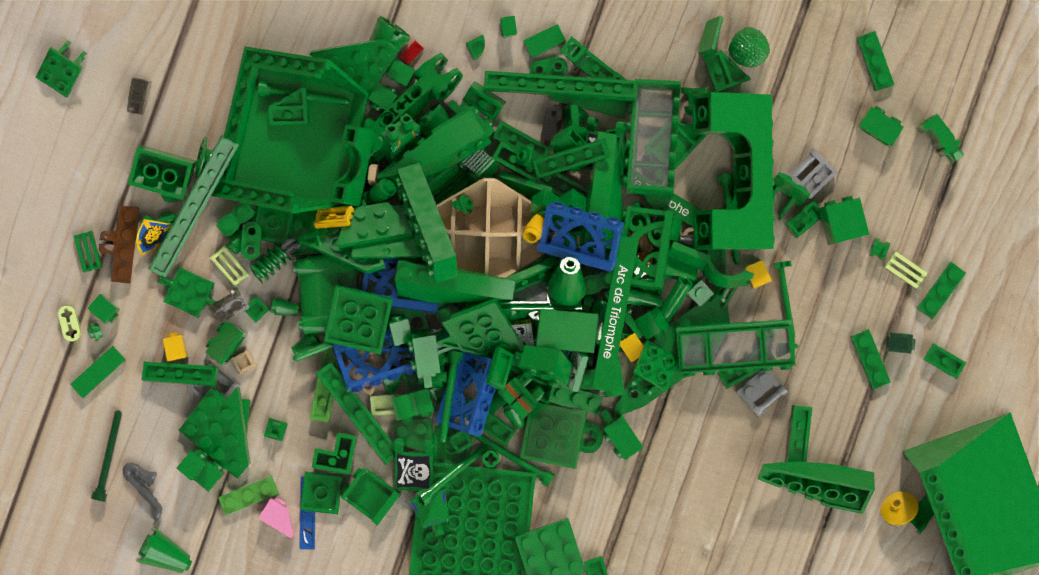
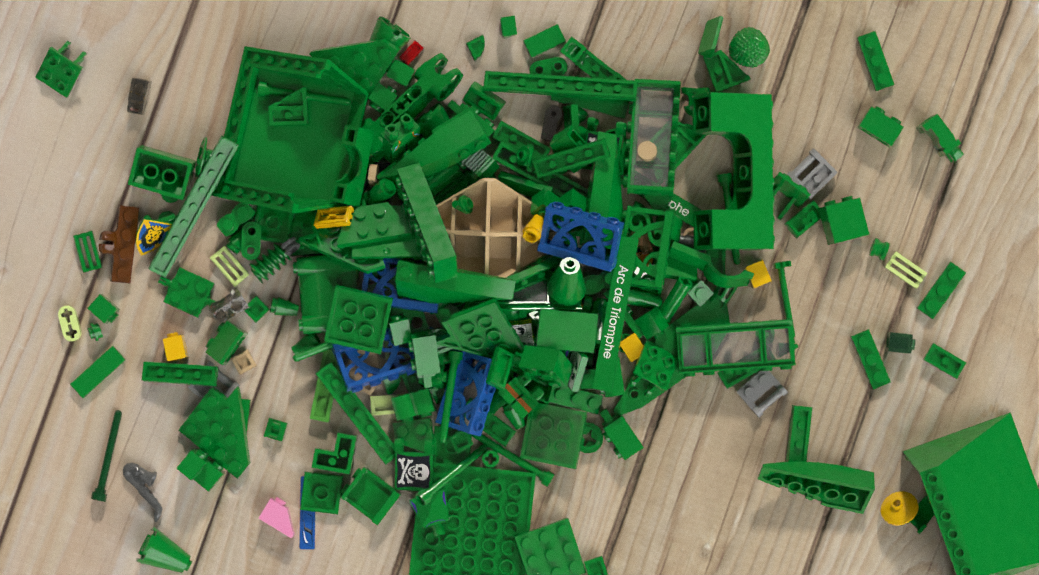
bright green plate [218,476,279,515] -> none
none -> tan tile [638,141,657,162]

